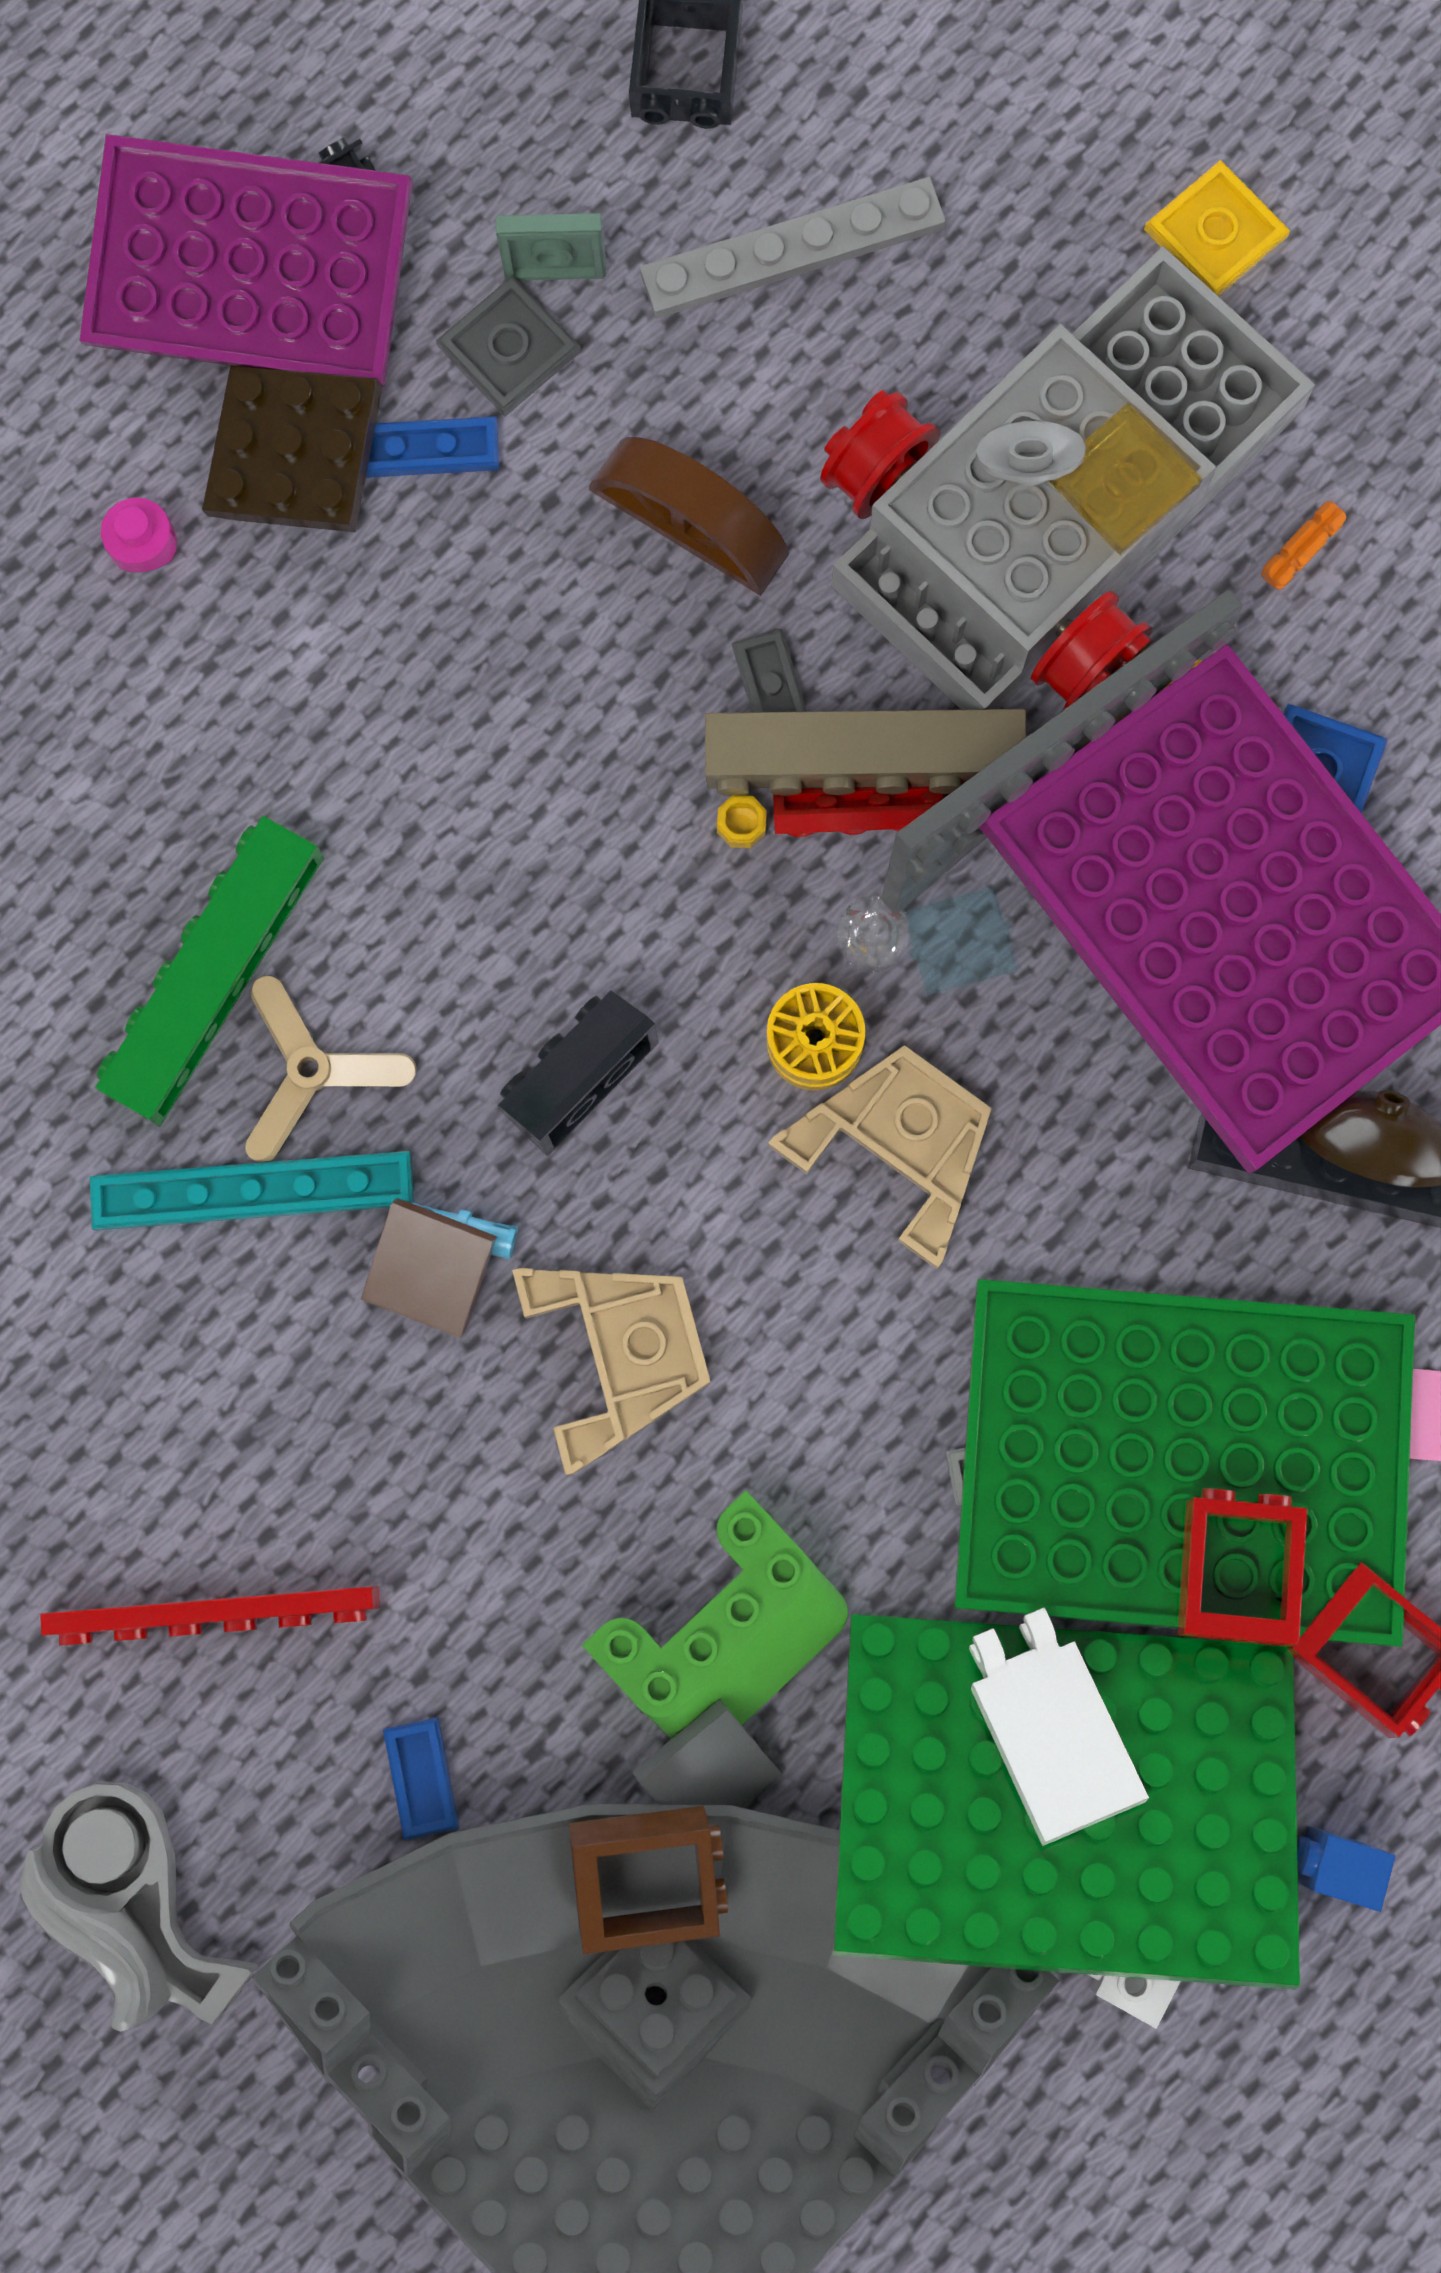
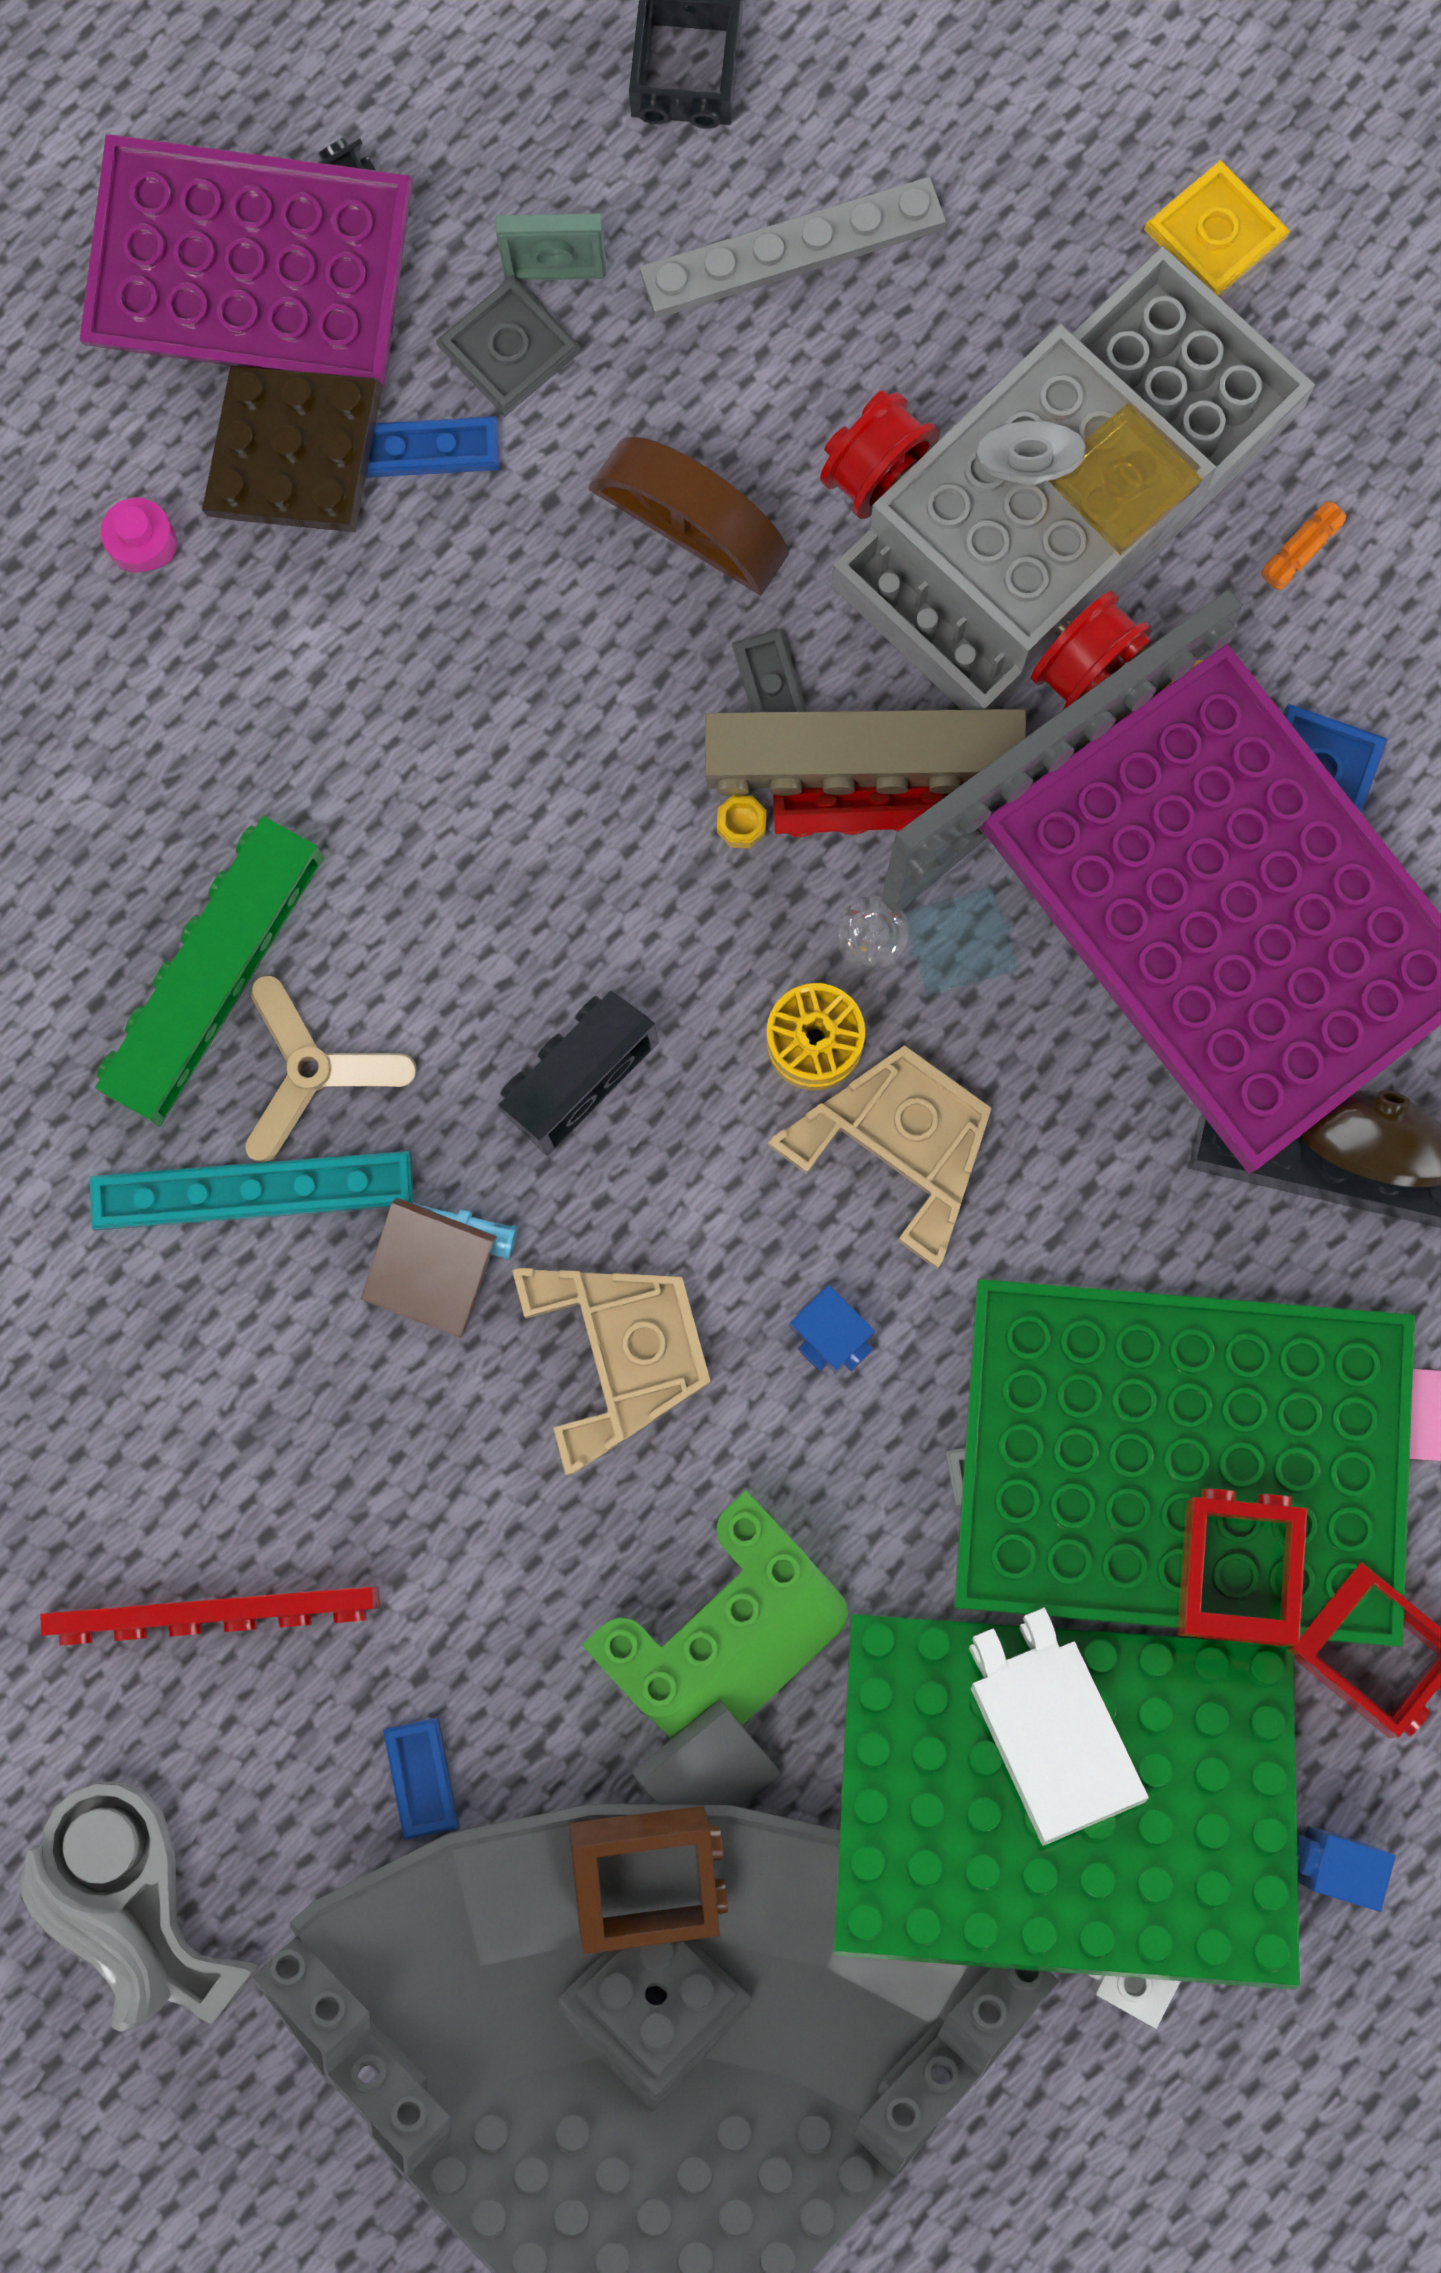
none -> blue brick [790,1285,875,1373]

